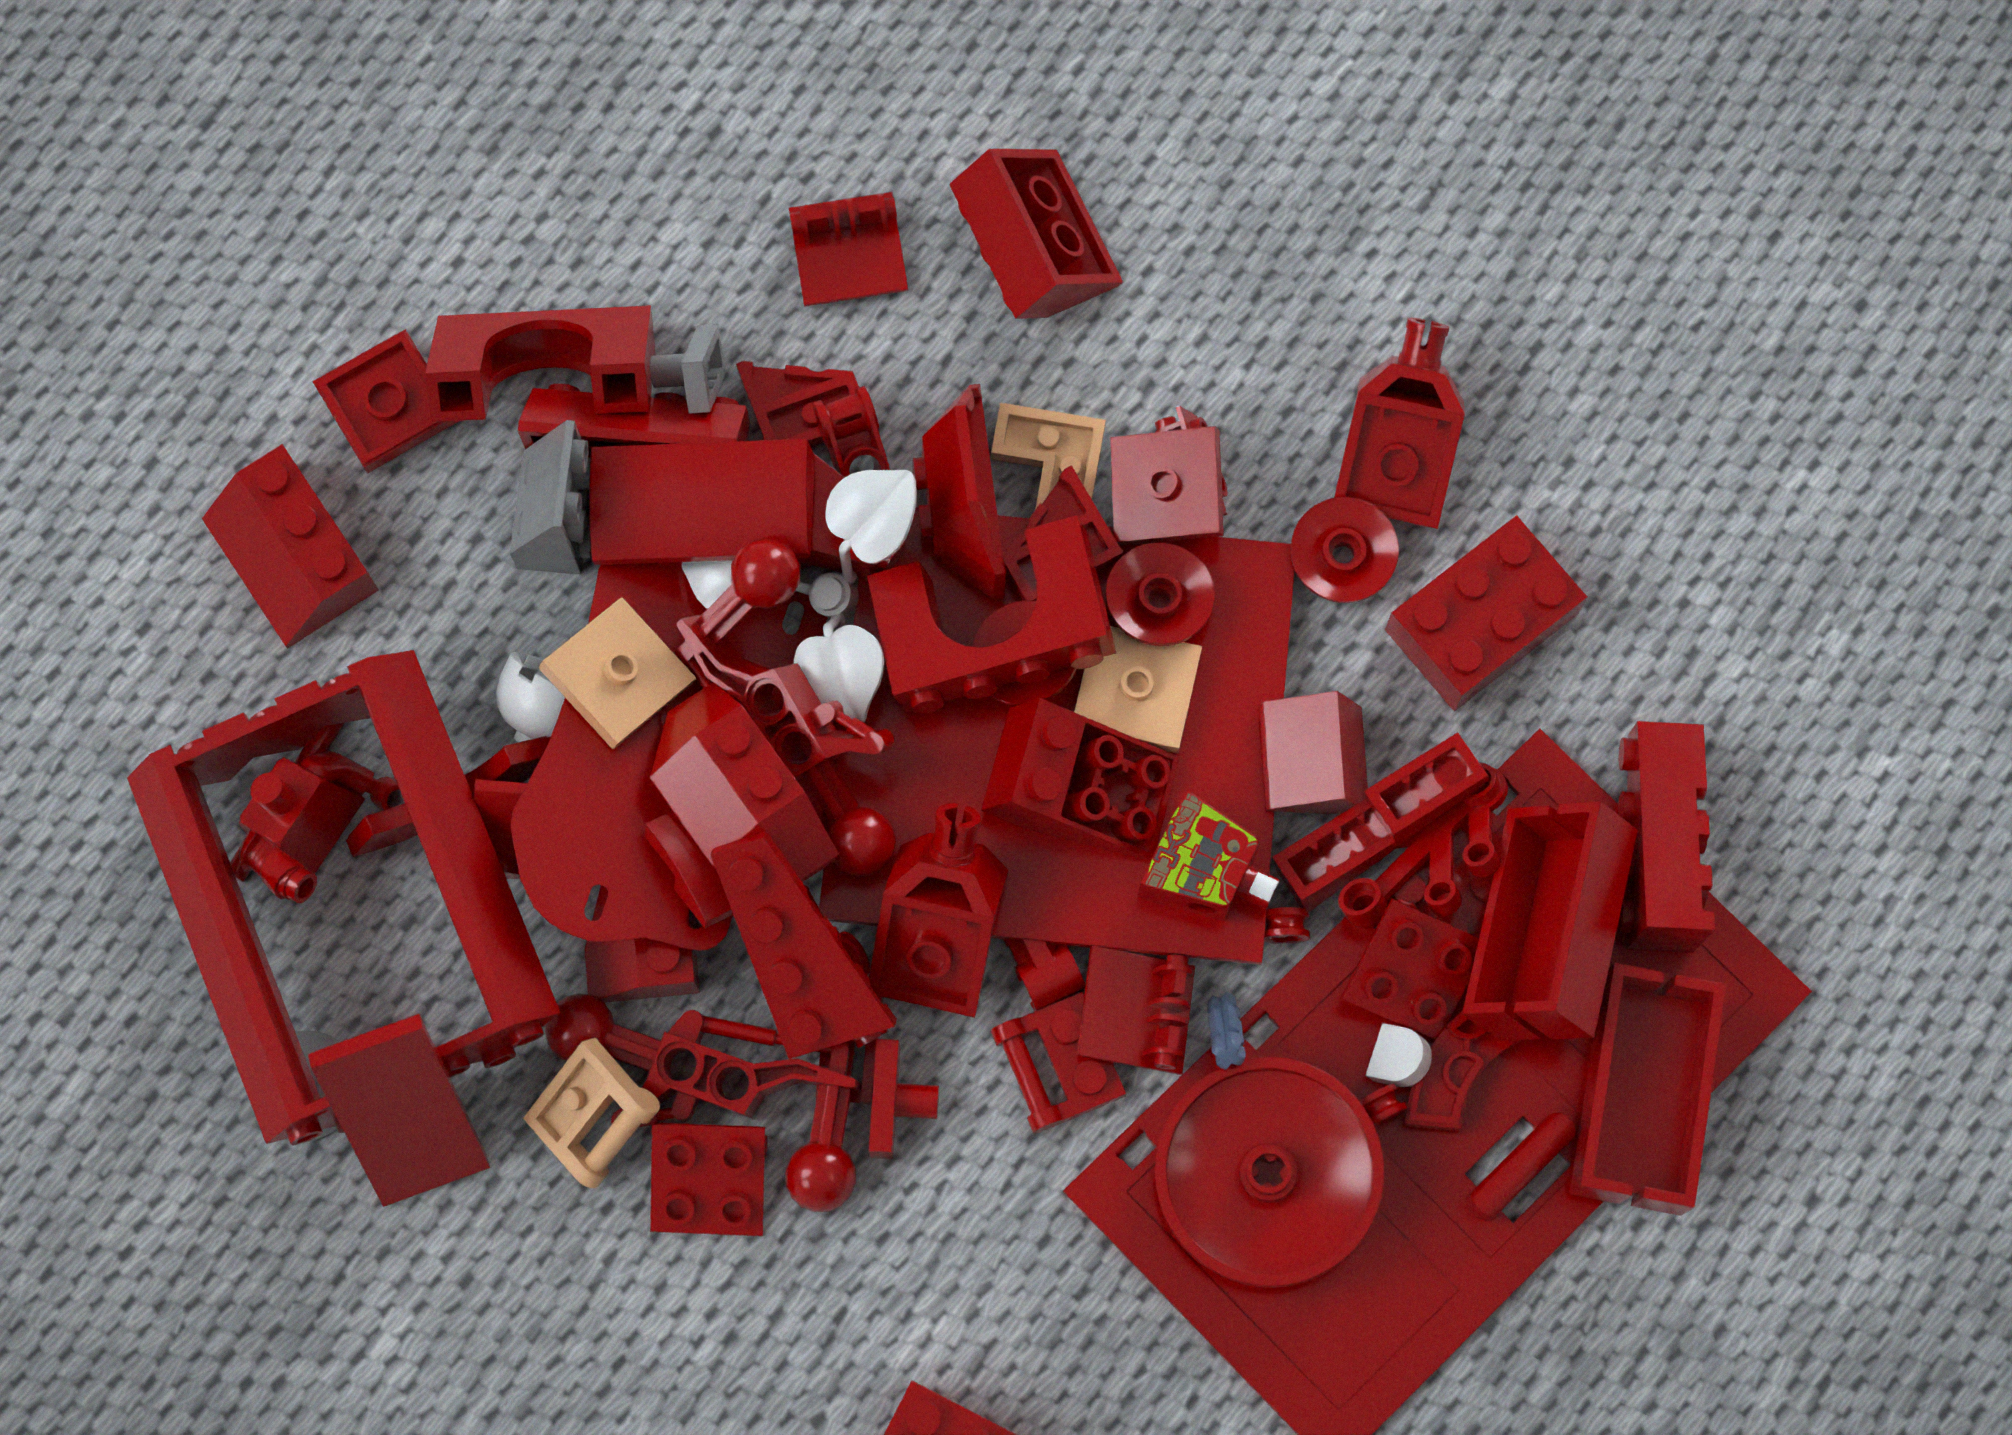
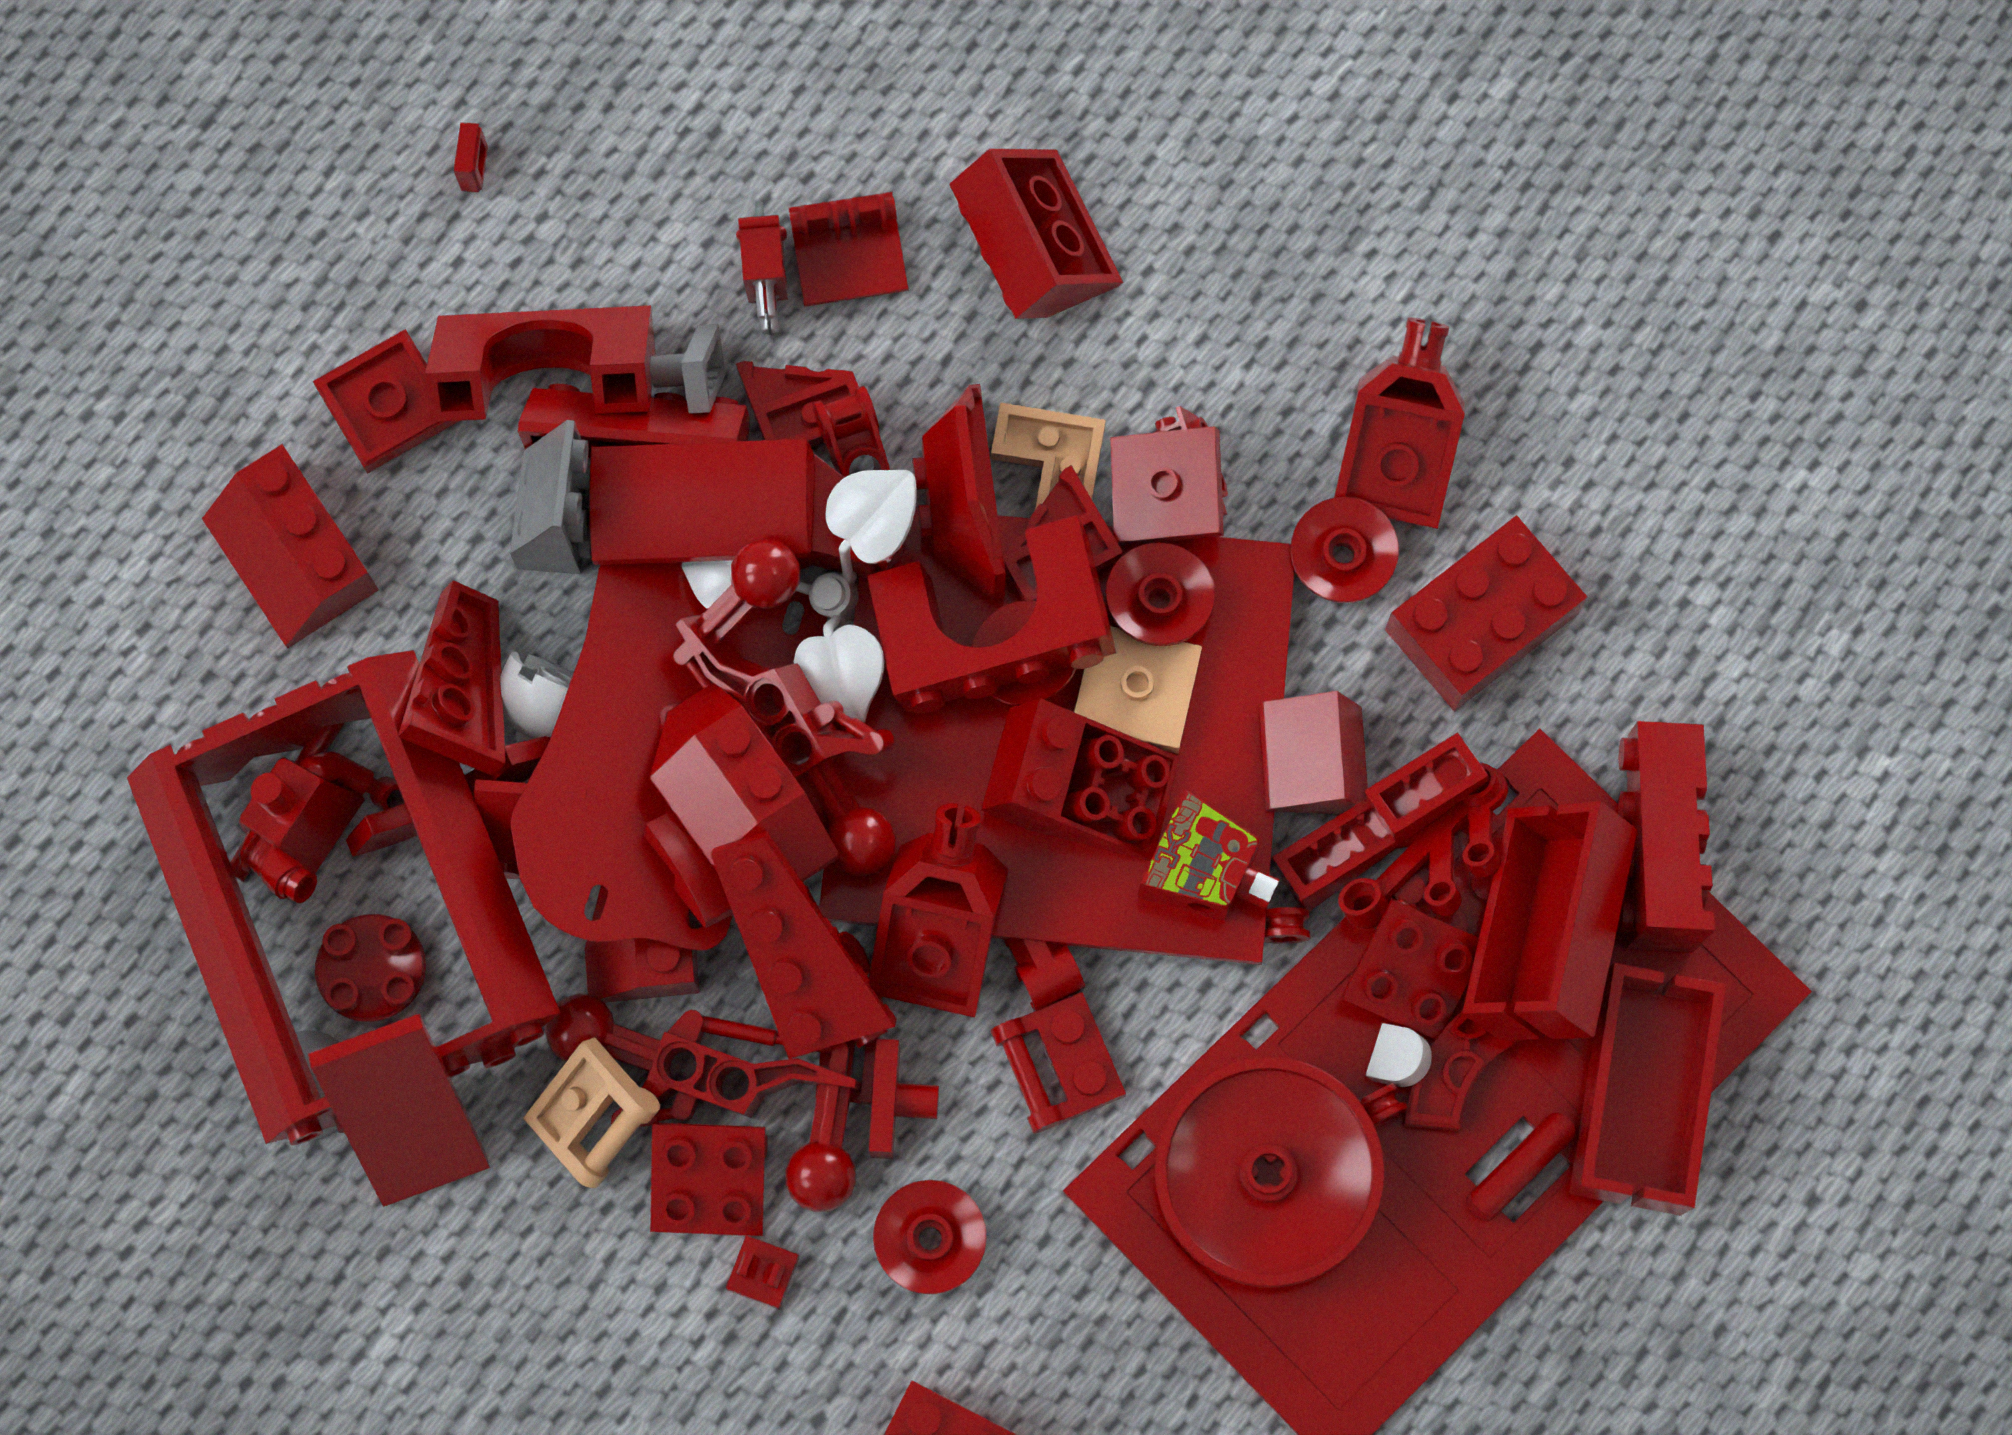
light nougat plate [538,597,696,750] -> none
red hinge [1077,945,1195,1075] -> none
sand blue axle [1207,992,1246,1069] -> none
none -> red dish [315,914,426,1022]
none -> red wing [398,580,506,776]
none -> red tile [454,122,488,193]
none -> red tile [725,1235,800,1310]
none -> red piece [736,201,788,335]
none -> red dish [873,1180,987,1295]

